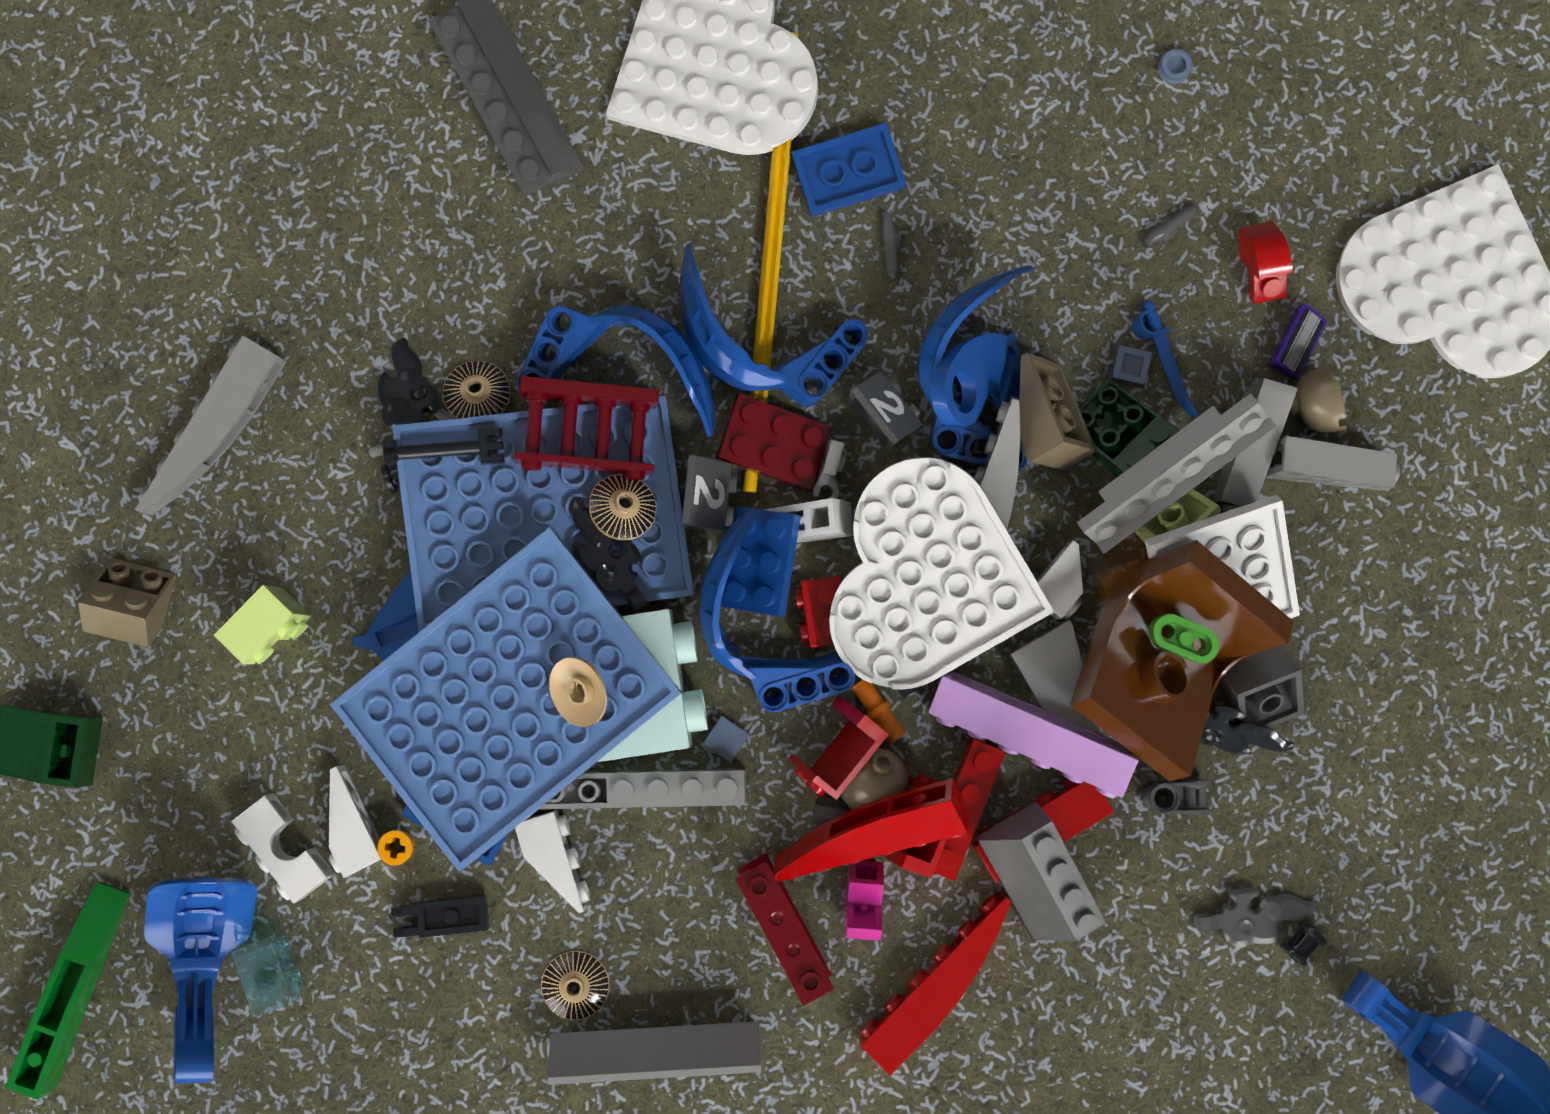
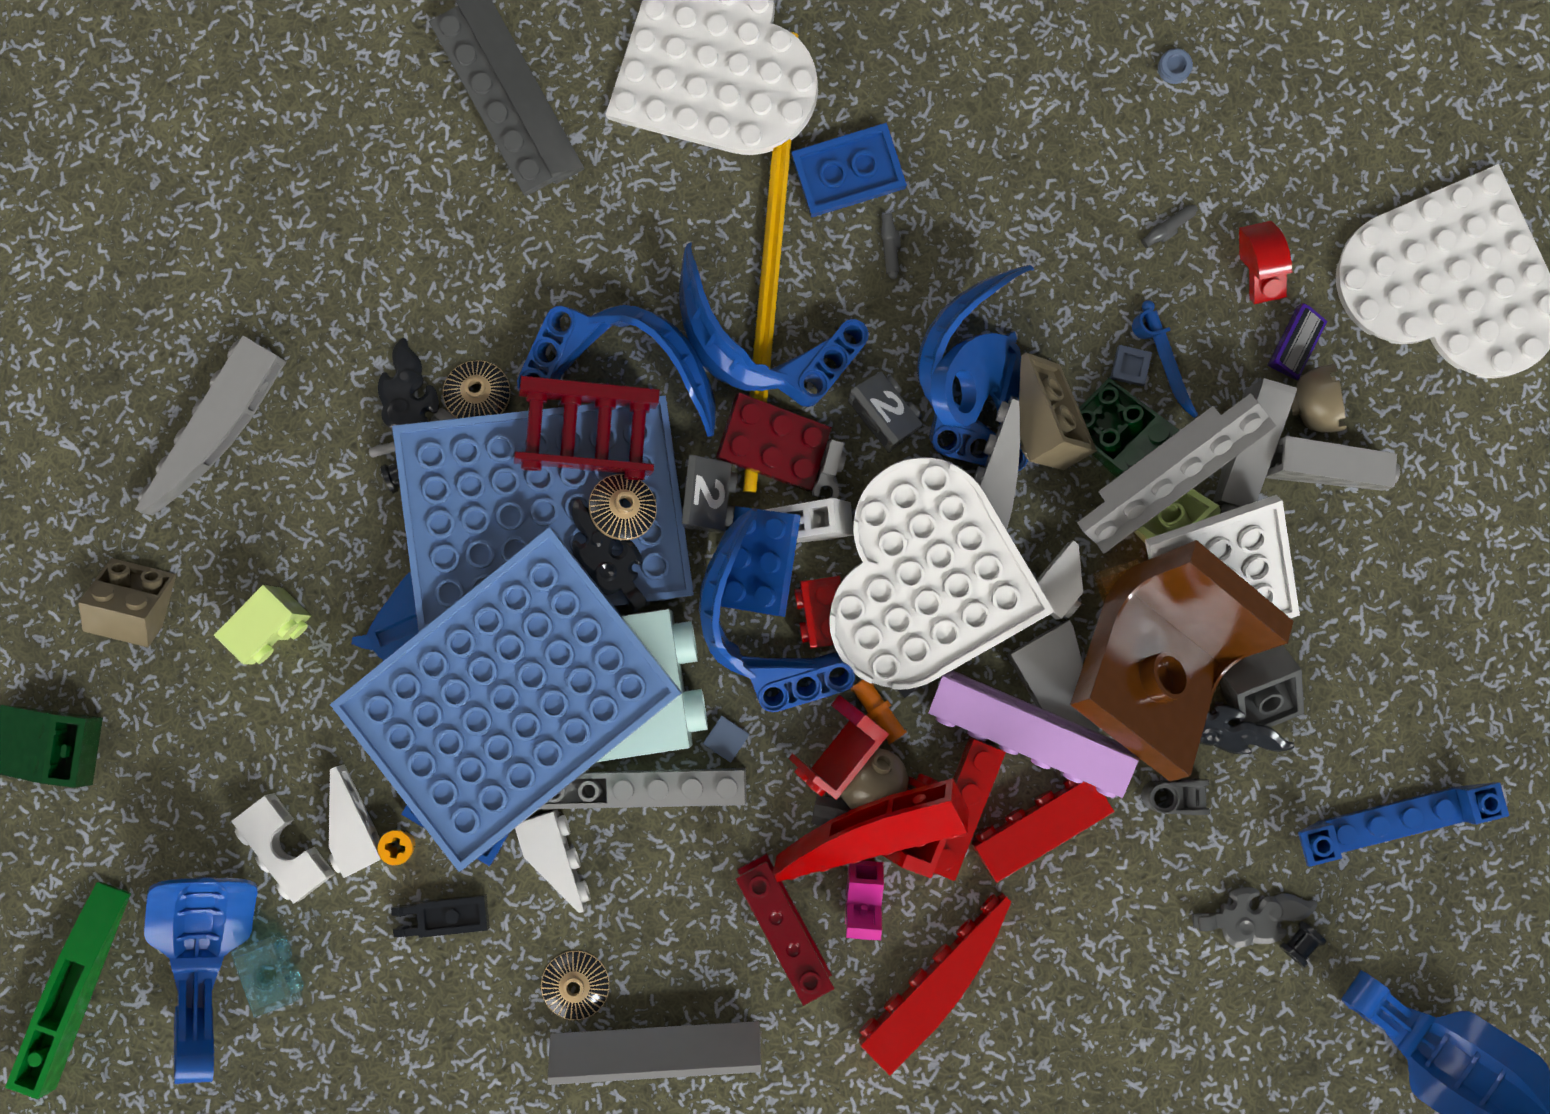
black hinge [382,428,505,465] -> none
tan dish [549,656,607,727] -> none
dark grey slope [976,802,1106,941] -> none
bright green plate [1149,614,1219,663] -> none
none -> blue slope [1298,782,1509,867]

